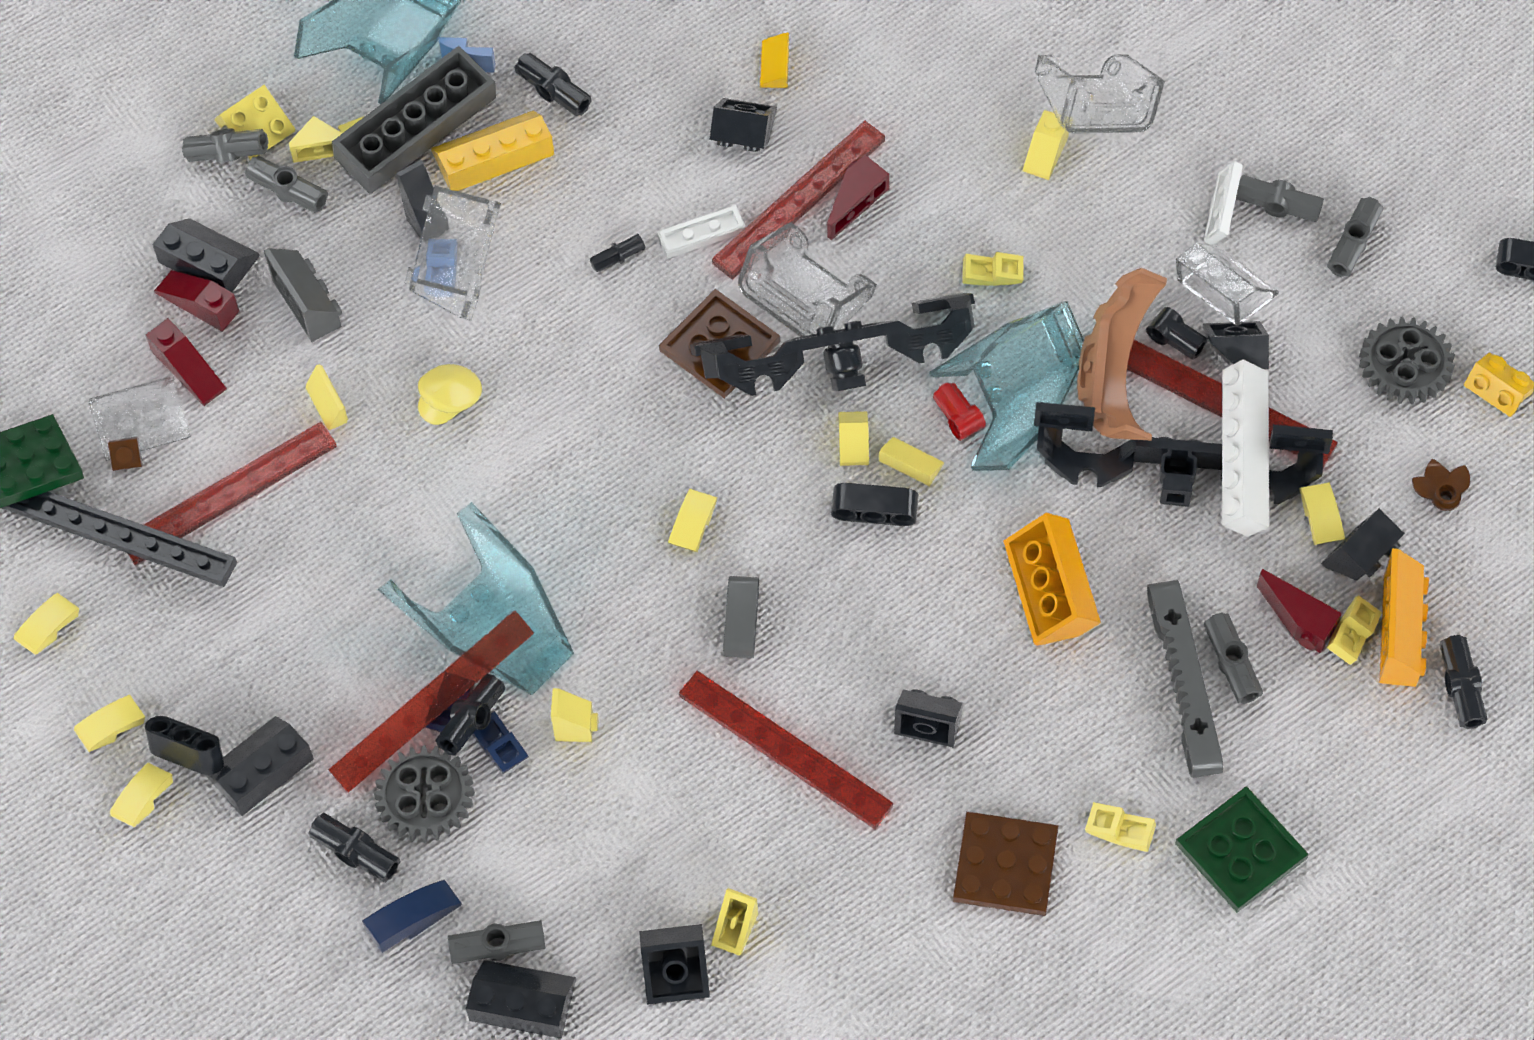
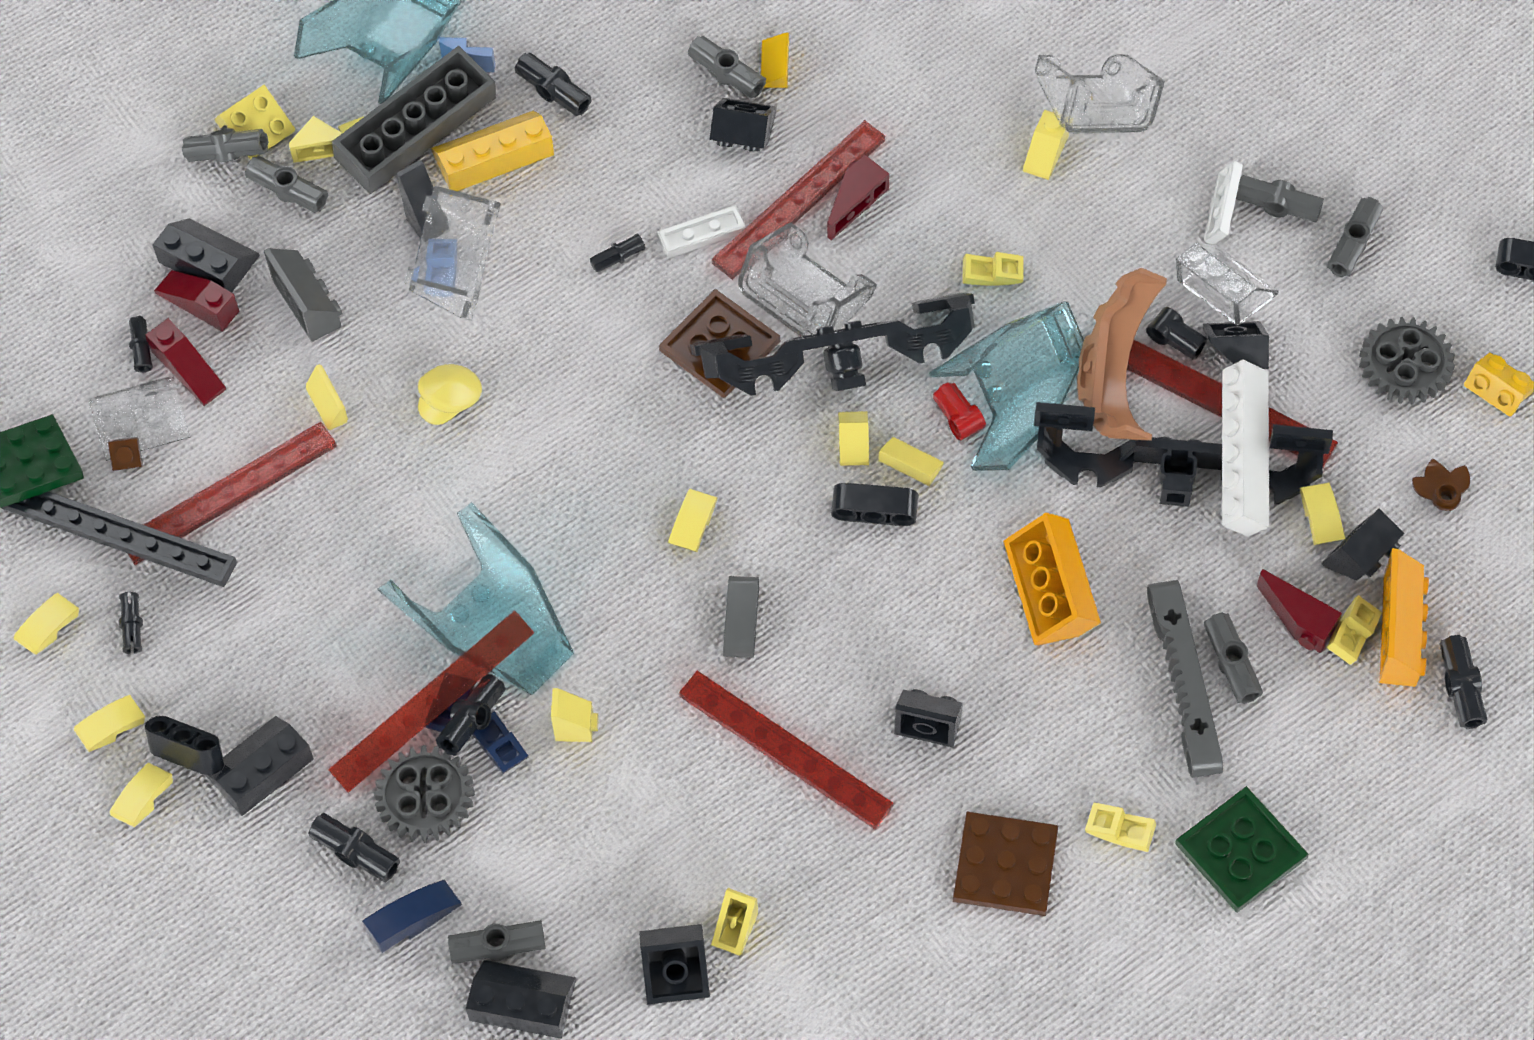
none -> black pin [118,592,143,654]
none -> black axle [129,316,153,373]
none -> dark grey piece [688,36,766,98]

